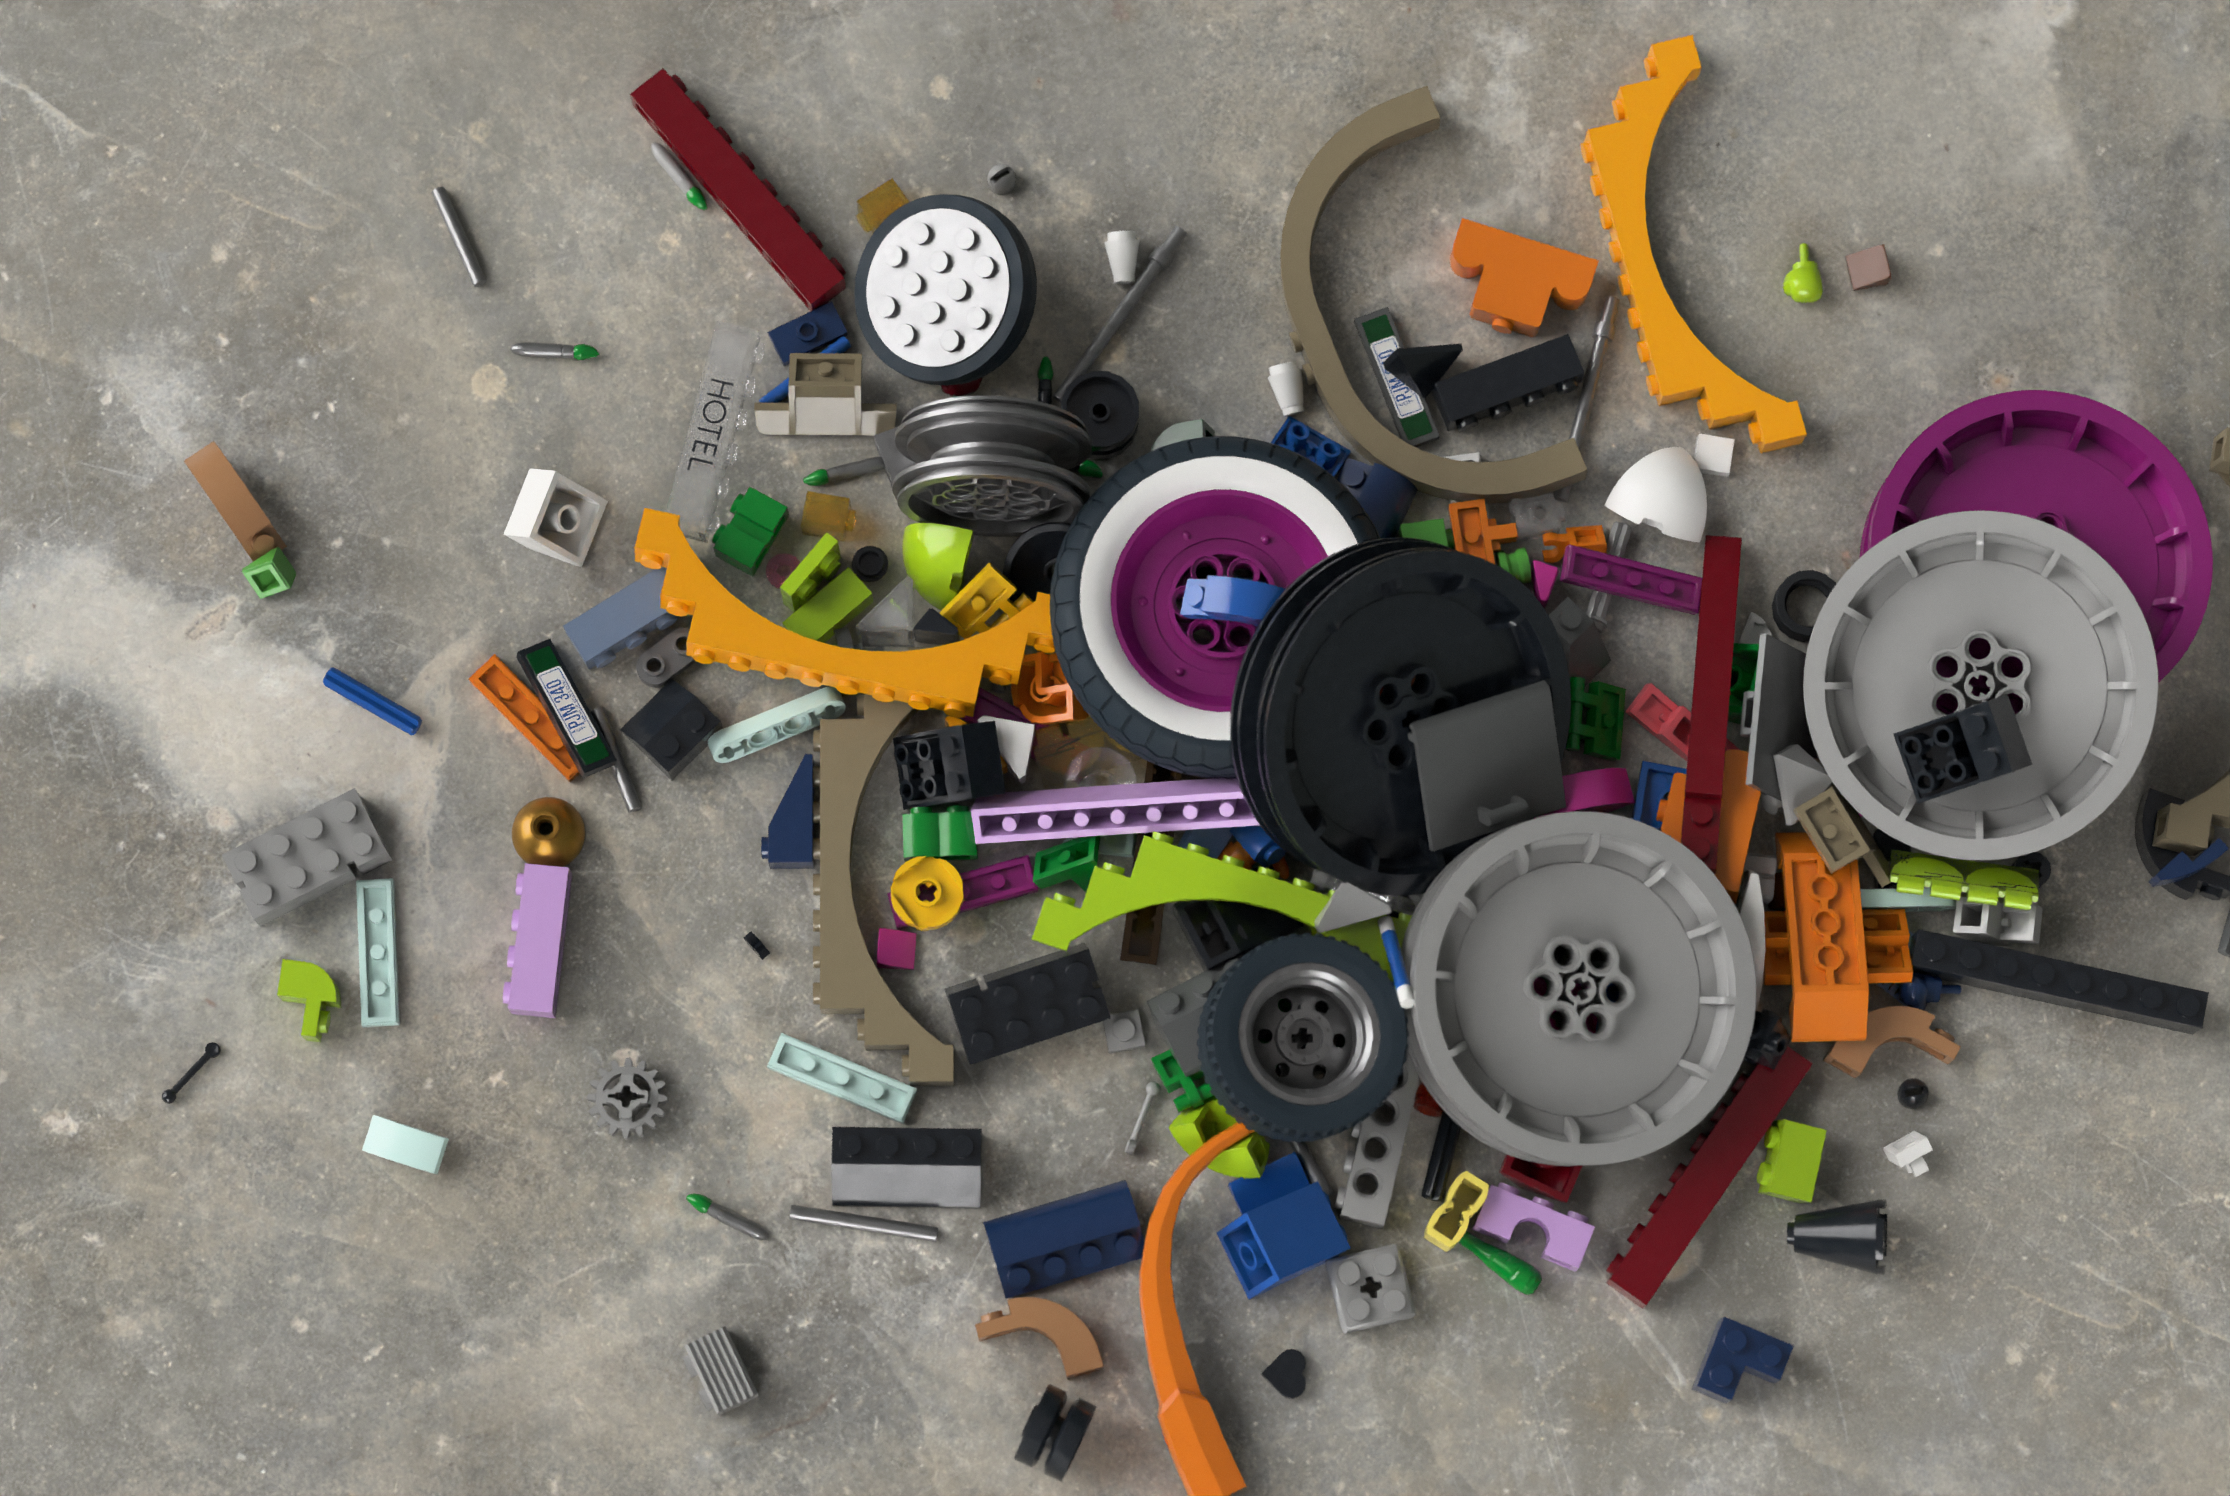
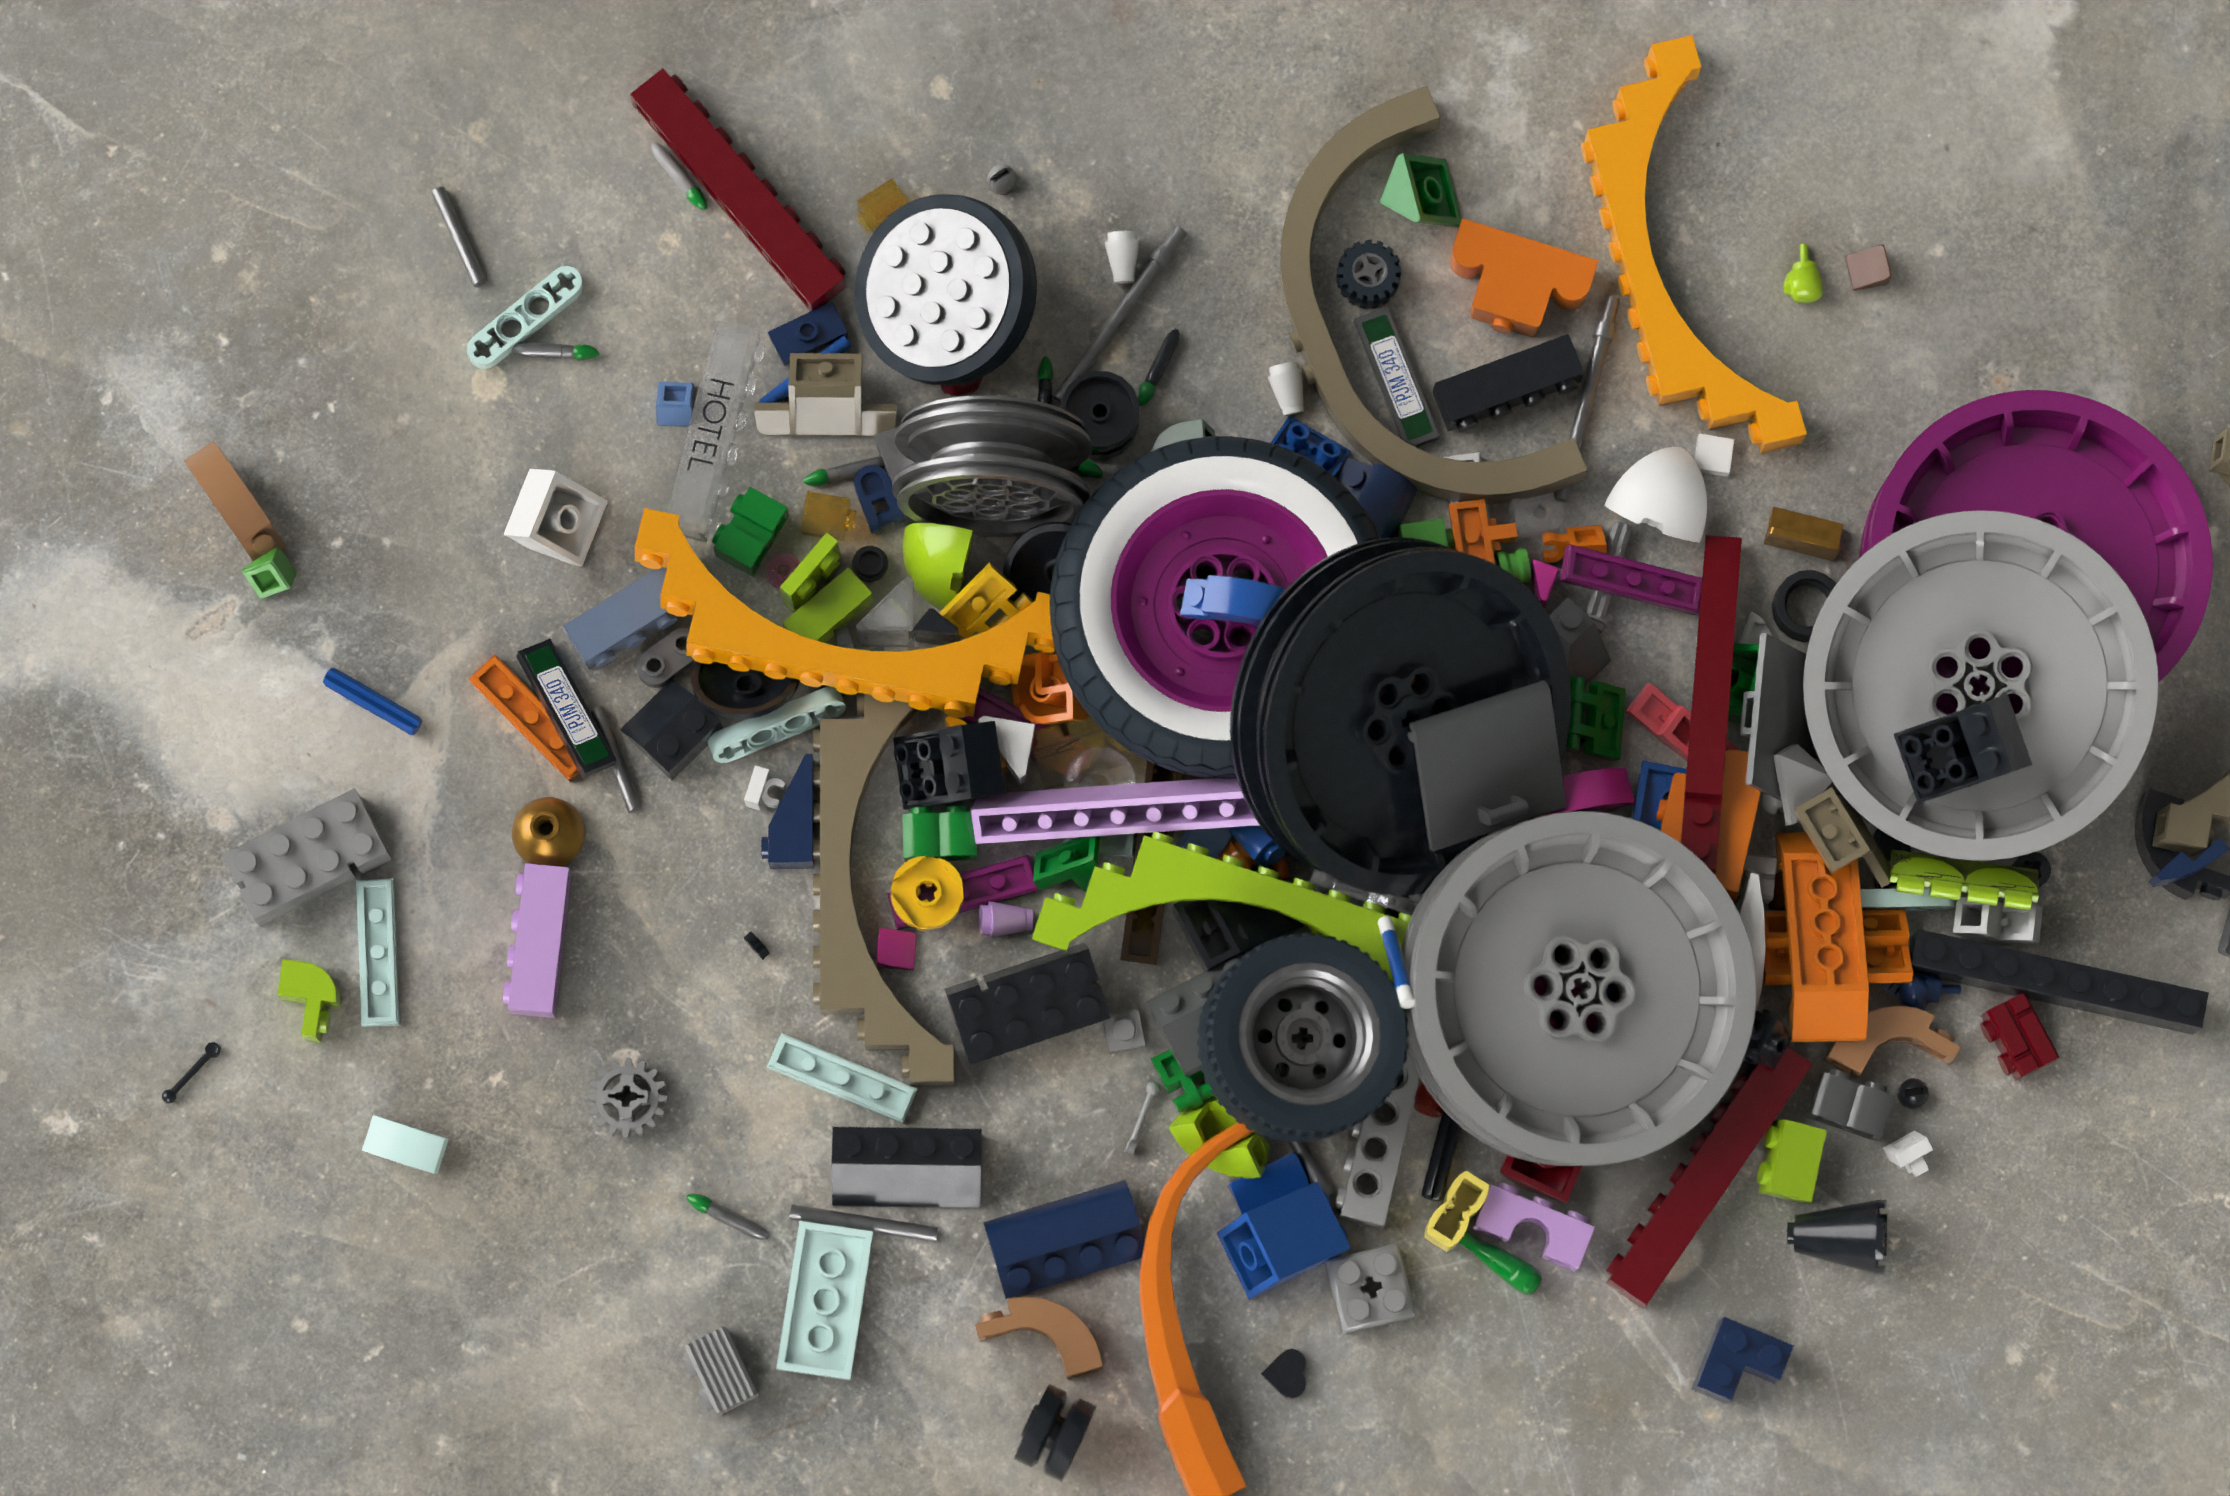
light grey slope [1314,882,1391,933] -> none
black slope [1383,344,1463,399] -> none
none -> light aqua beam [467,266,584,369]
none -> medium blue slope [656,382,695,427]
none -> black dish [691,661,800,719]
none -> white tile [744,765,786,811]
none -> light aqua plate [776,1221,874,1381]
none -> dark blue plate [854,465,905,534]
none -> lavender cone [978,901,1033,938]
none -> black piece [1138,329,1180,406]
none -> black wheel [1336,240,1401,309]
none -> green slope [1379,153,1462,228]
none -> pearl gold panel [1764,507,1844,561]
none -> dark grey brick [1807,1069,1894,1141]
none -> dark red brick [1980,992,2060,1081]

